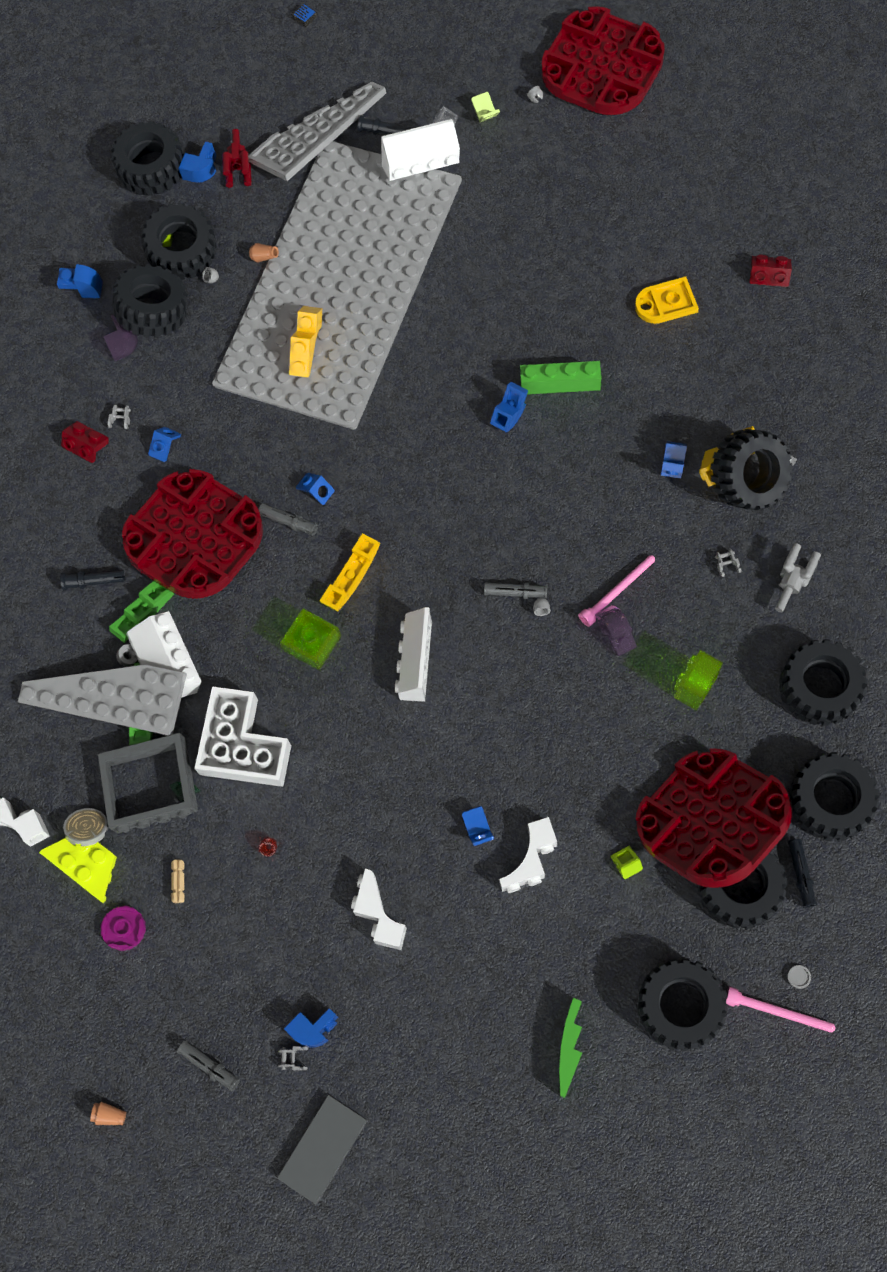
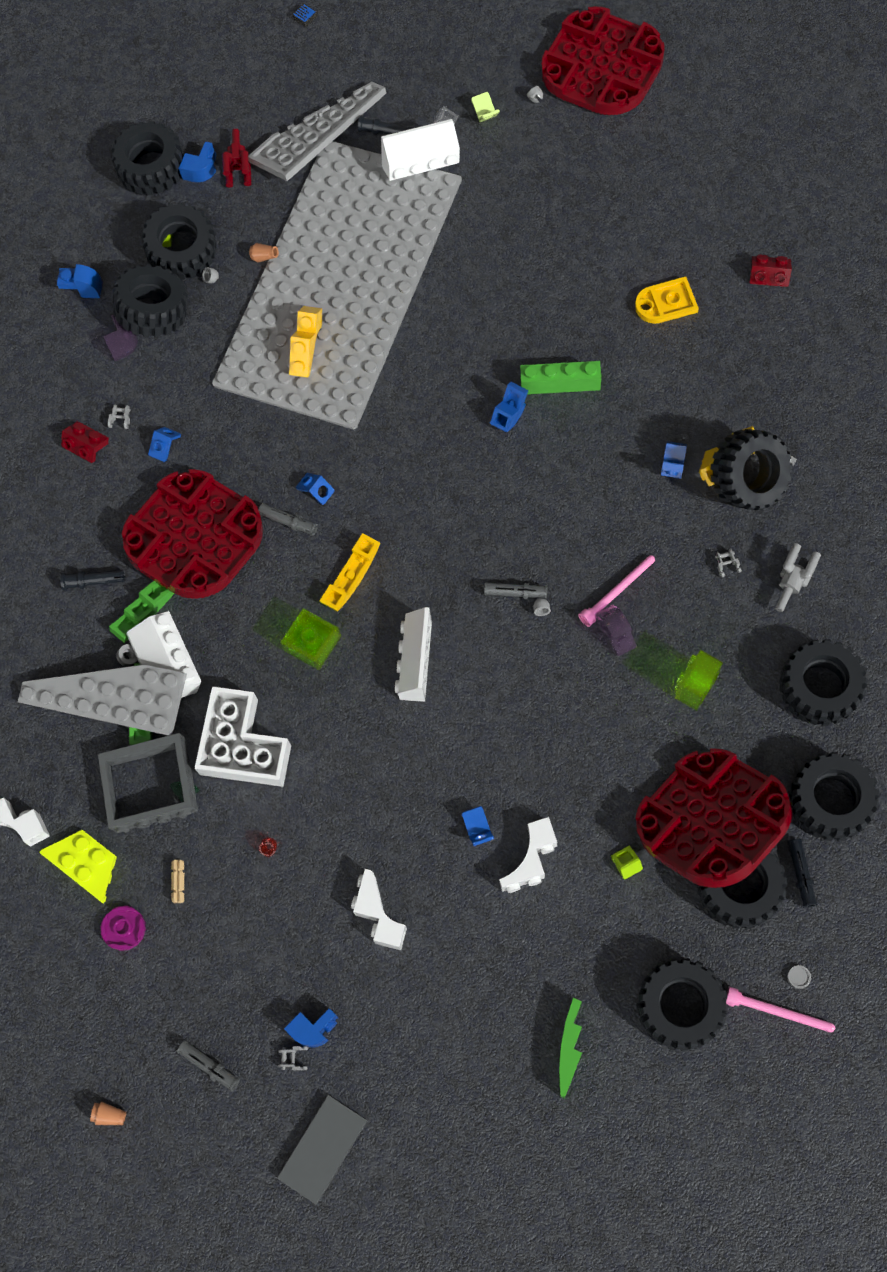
tile [63,808,108,846] -> none

